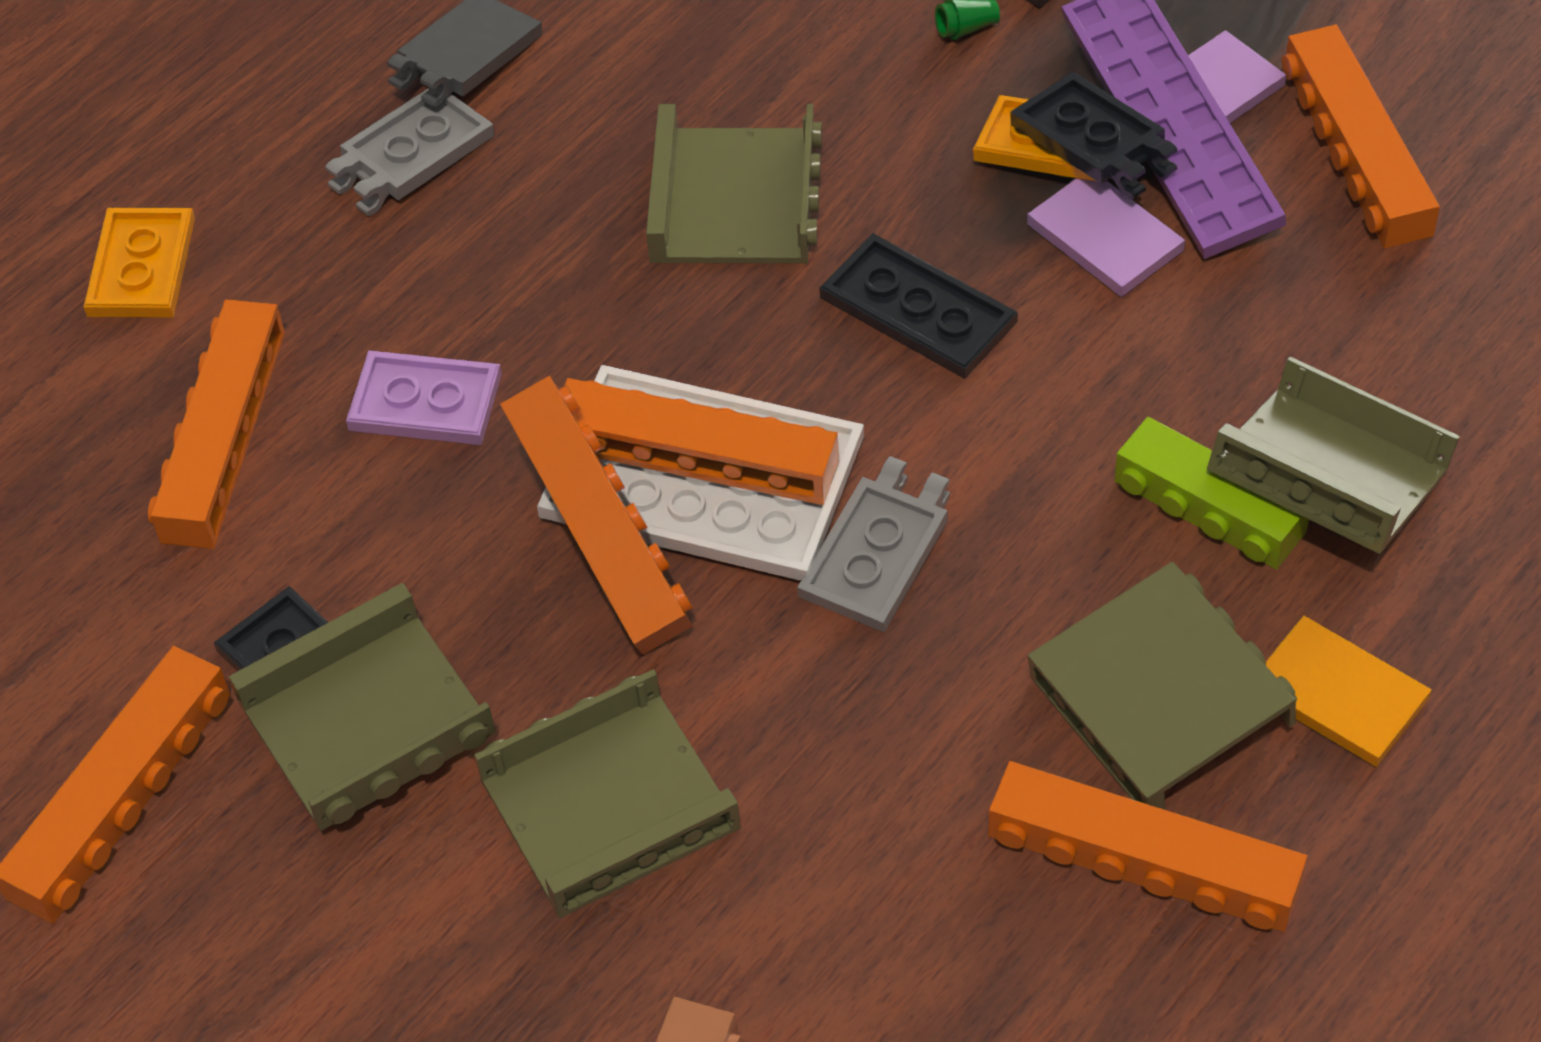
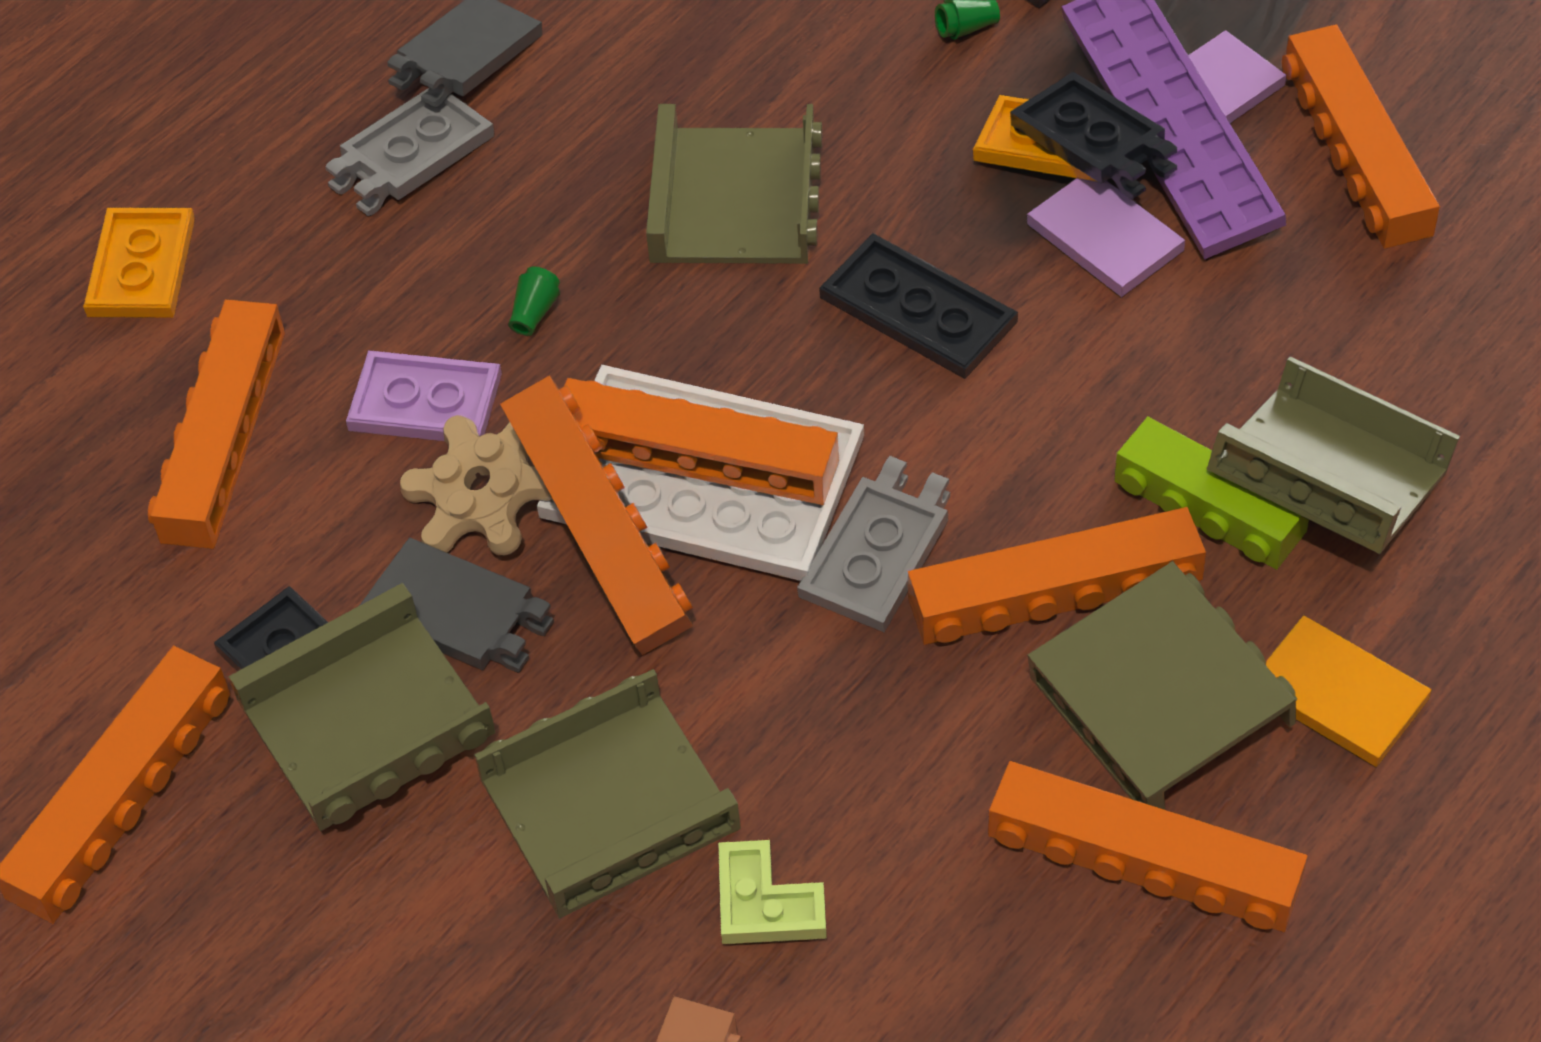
none -> dark grey tile [359,537,554,672]
none -> tan plate [400,415,553,556]
none -> green cone [508,266,560,336]
none -> yellowish green plate [718,840,827,944]
none -> orange brick [908,507,1206,645]

